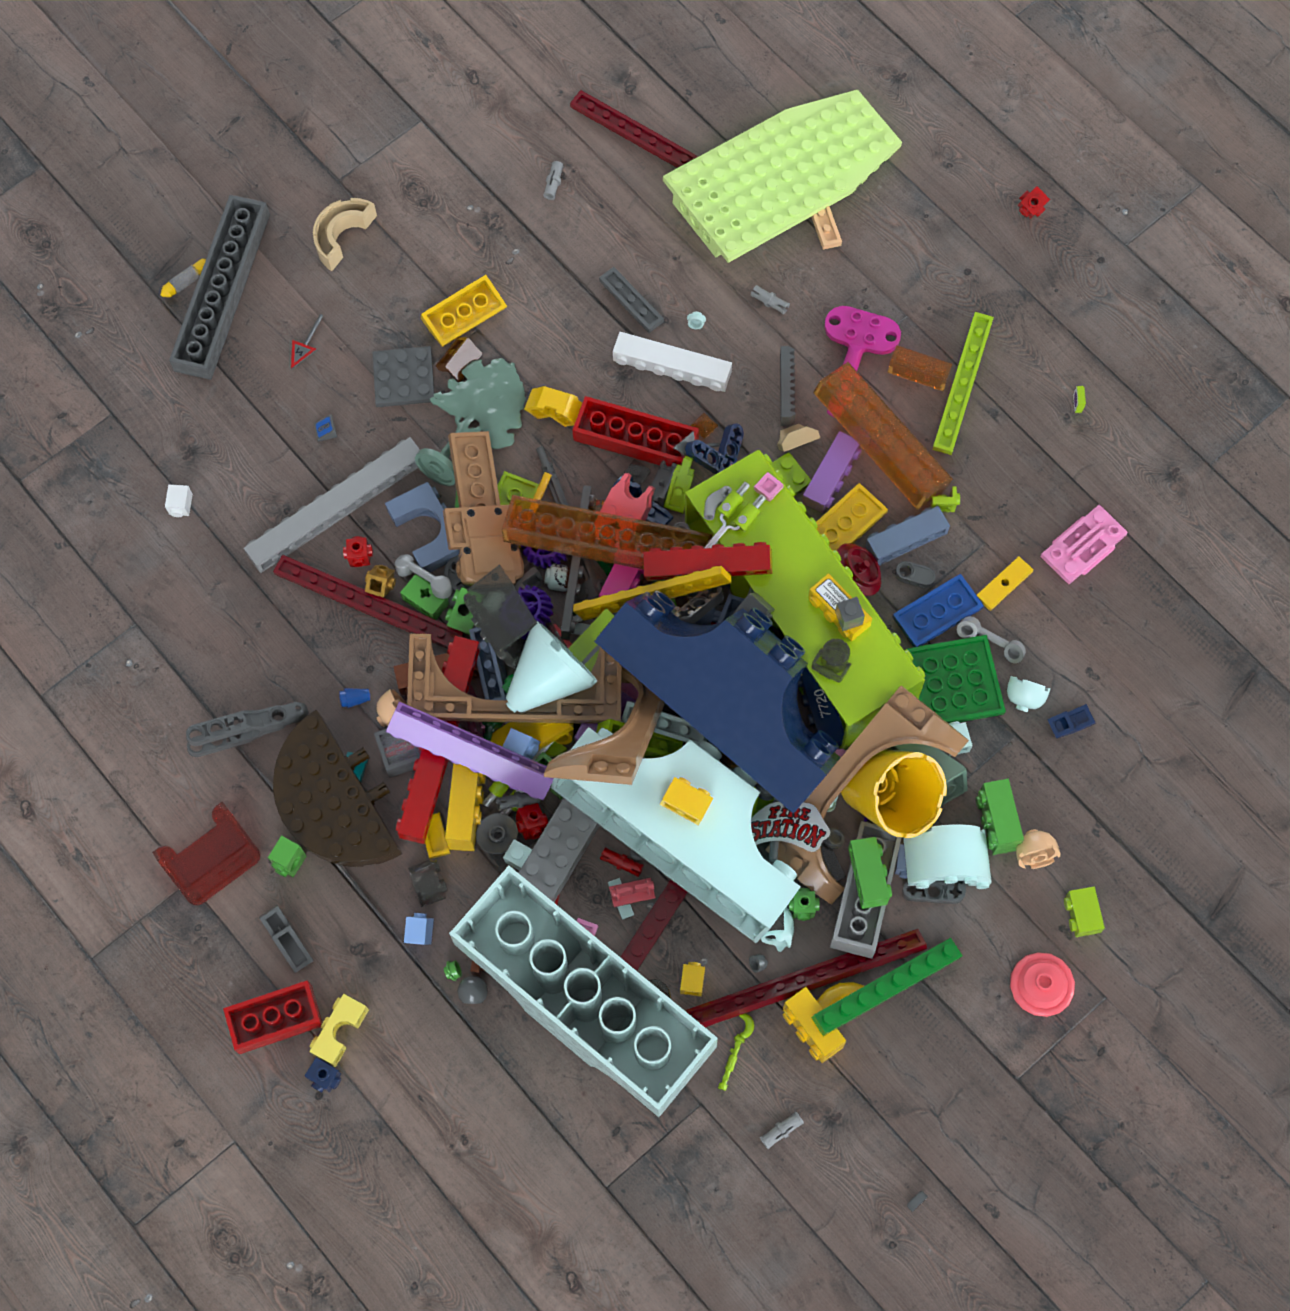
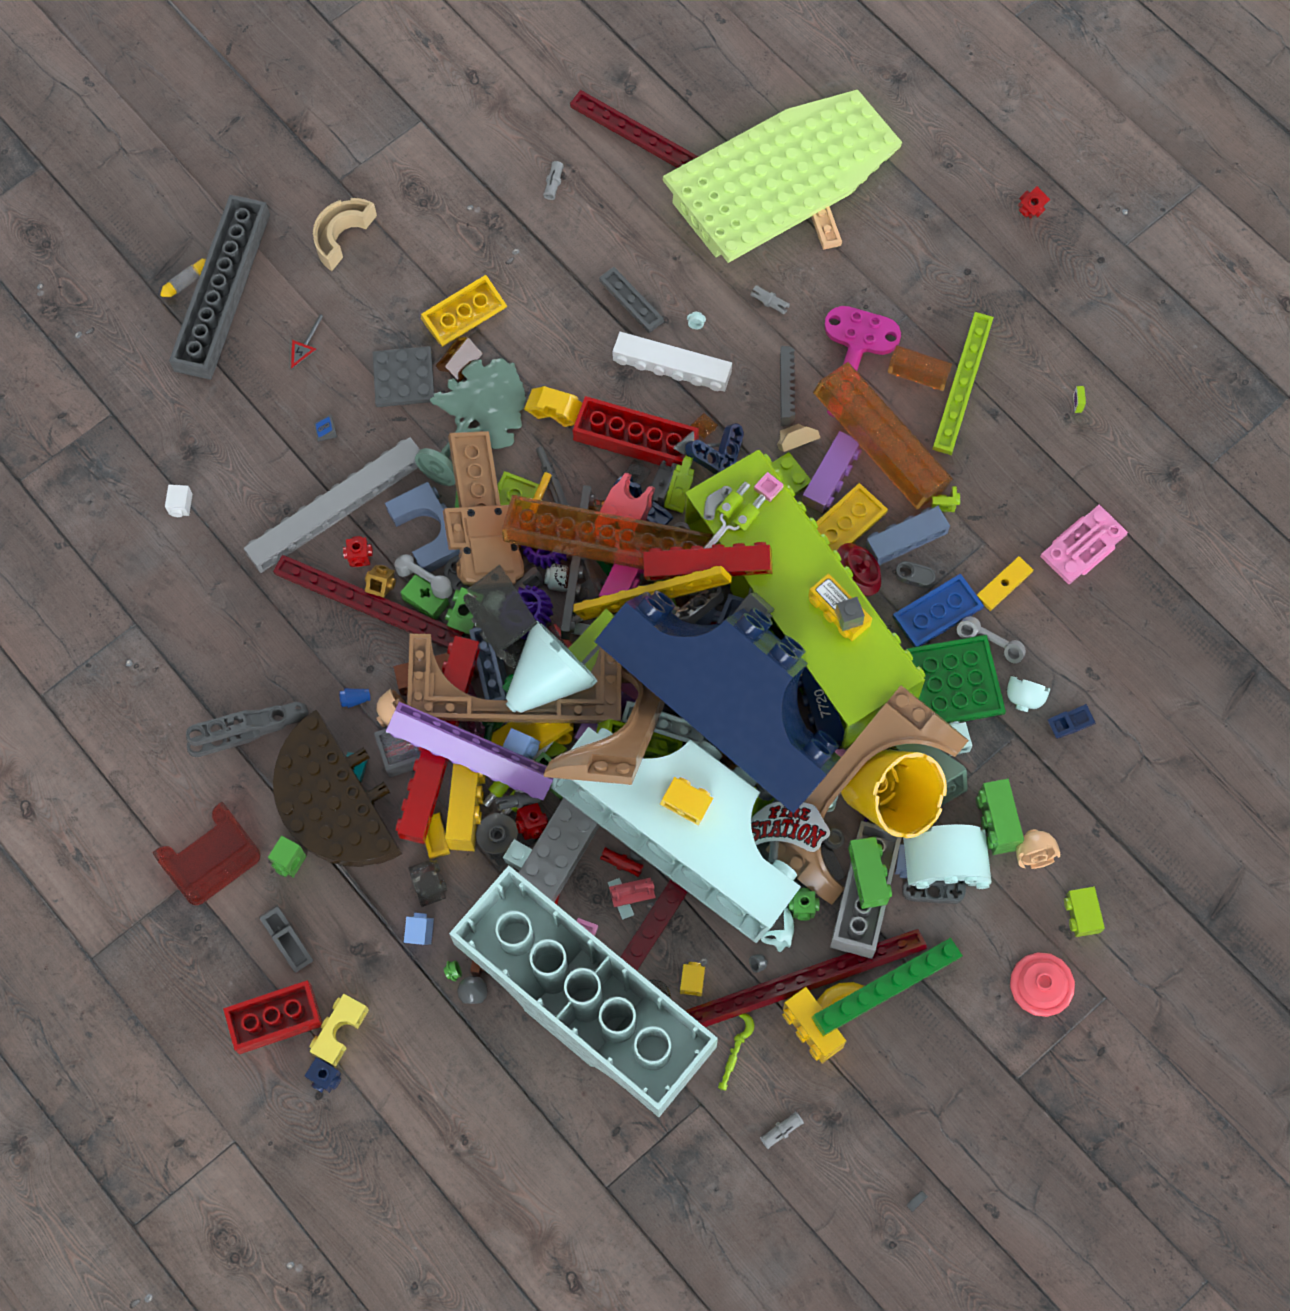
clear smoke piece [811,639,852,682] -> none

